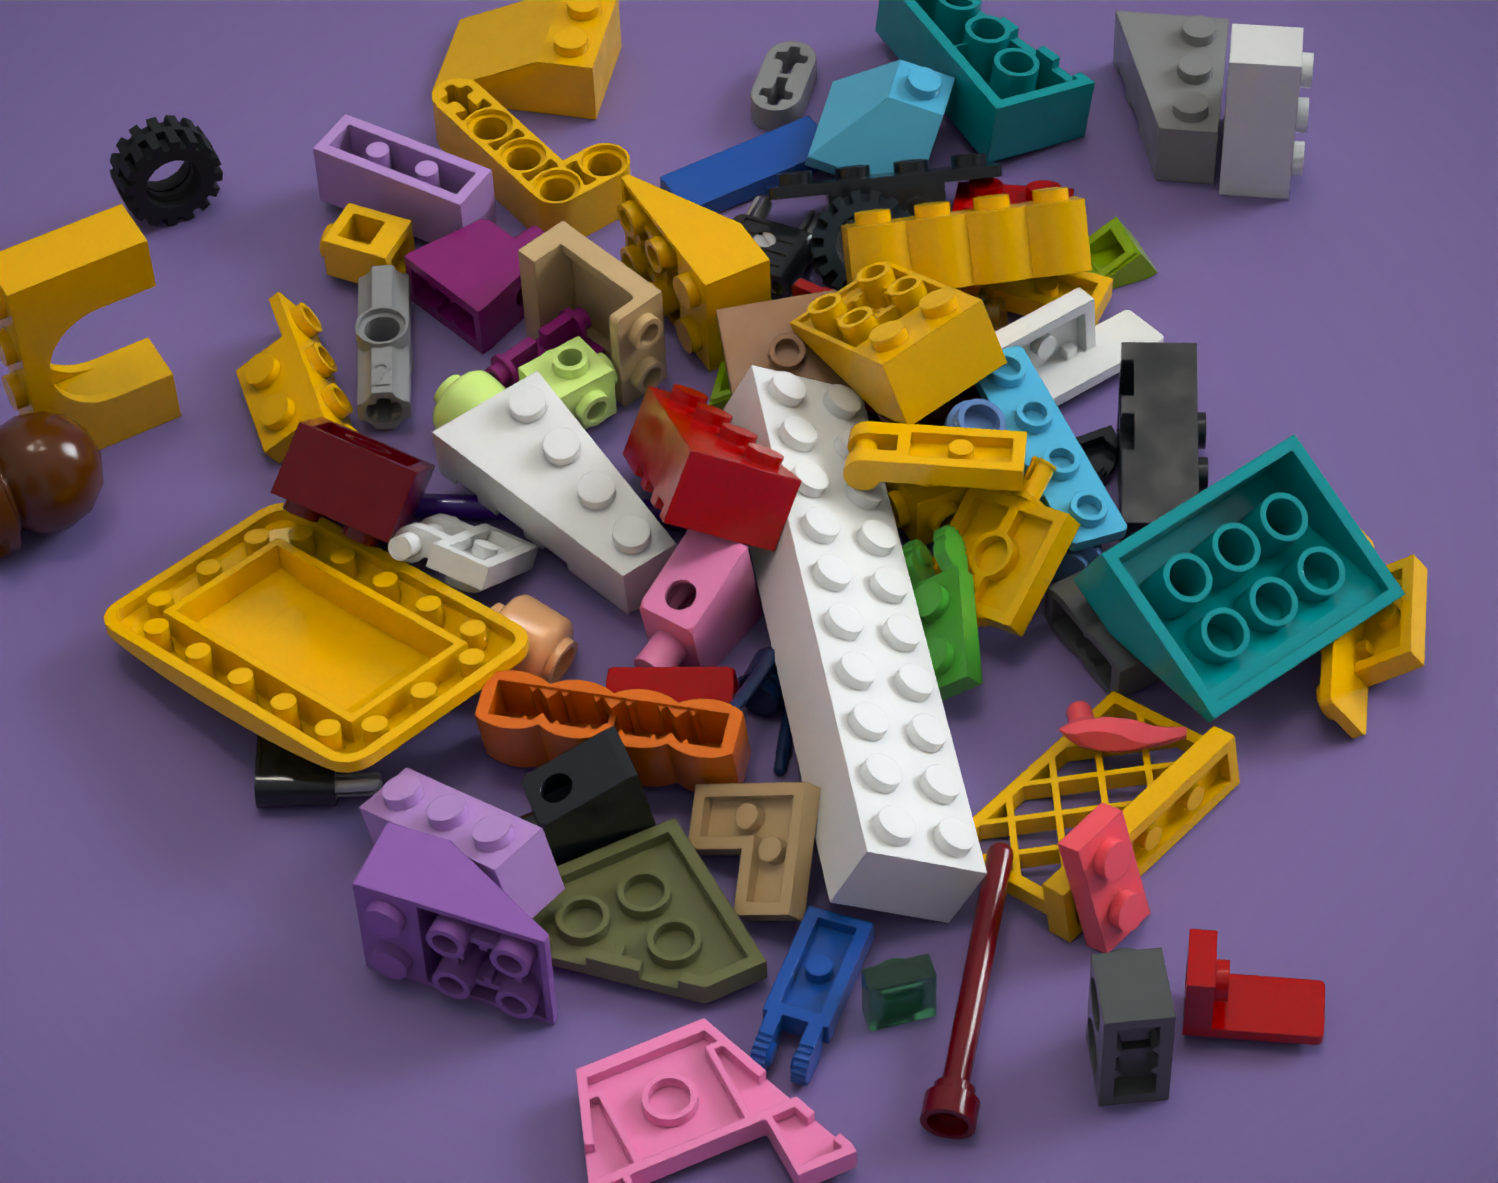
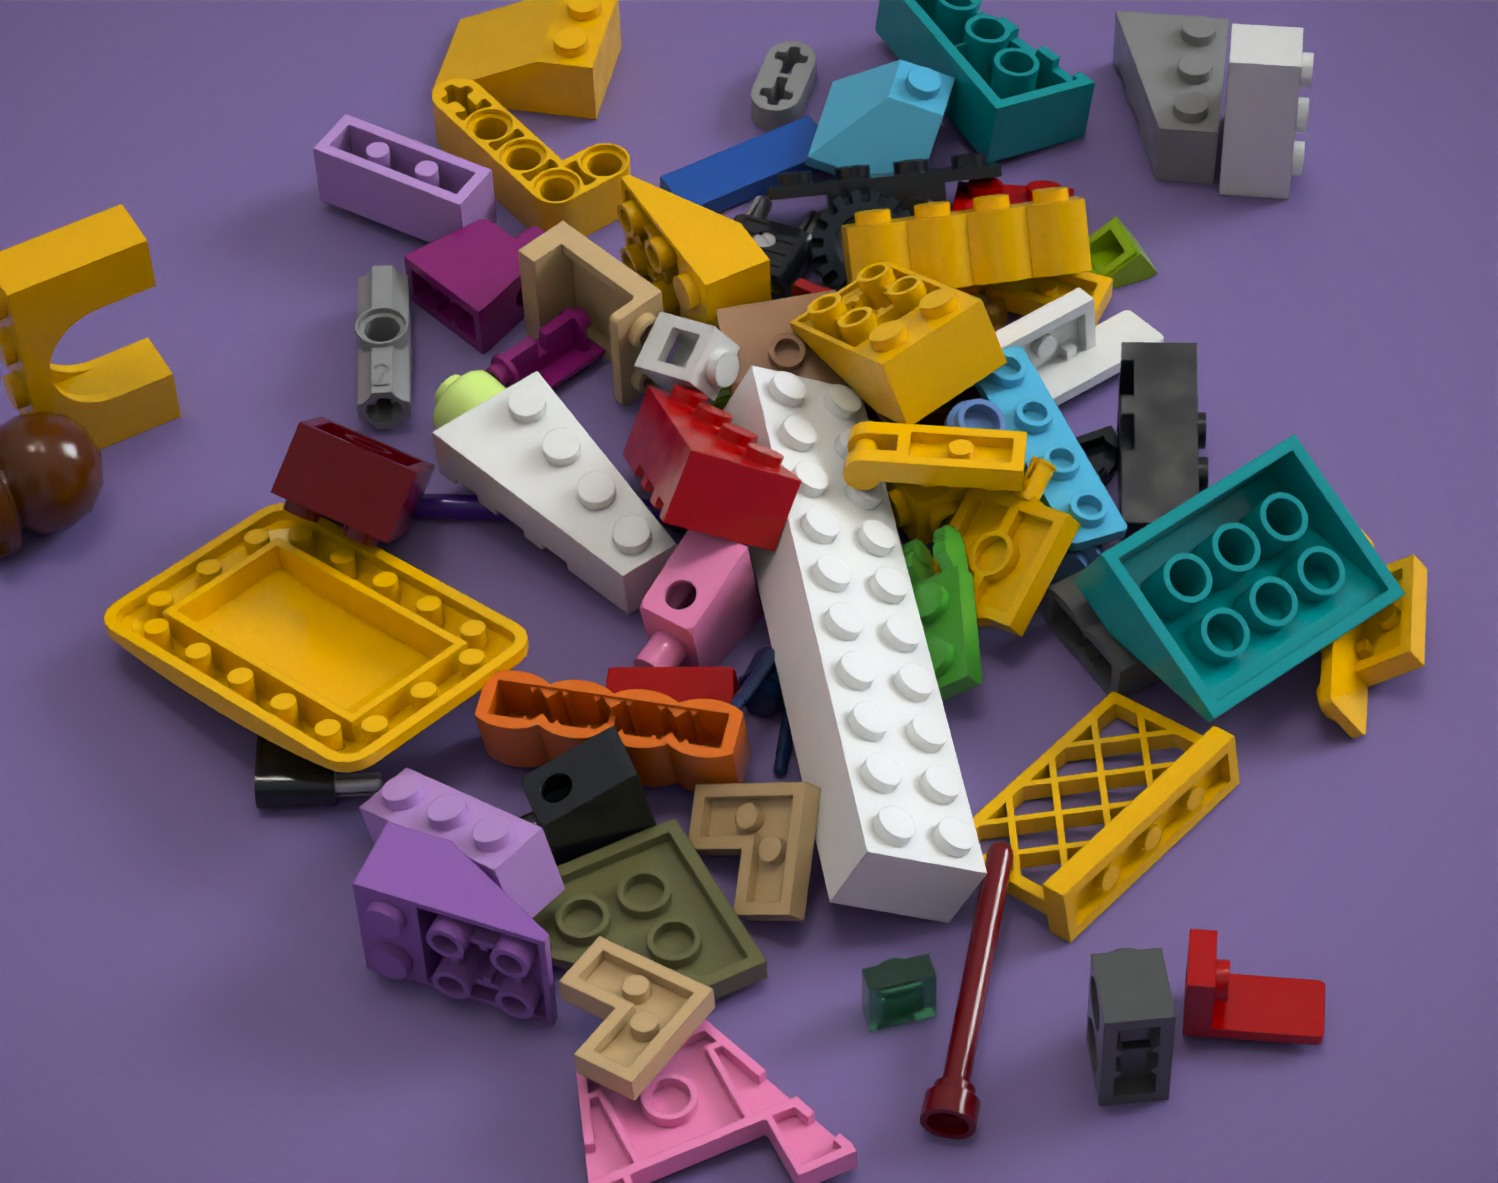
black tyre [109,115,223,226] -> none
yellow bracket [236,292,358,464] -> none
yellow brick [320,203,415,283] -> none
white plate [388,513,539,593] -> none
light nougat head [490,594,578,684] -> none
yellowish green brick [518,336,618,430] -> none
blue hinge [750,905,875,1086] -> none
coral plate [1057,802,1150,953] -> none
coral bar [1058,701,1187,753] -> none
none -> tan plate [559,936,715,1101]
none -> white brick [634,311,740,402]

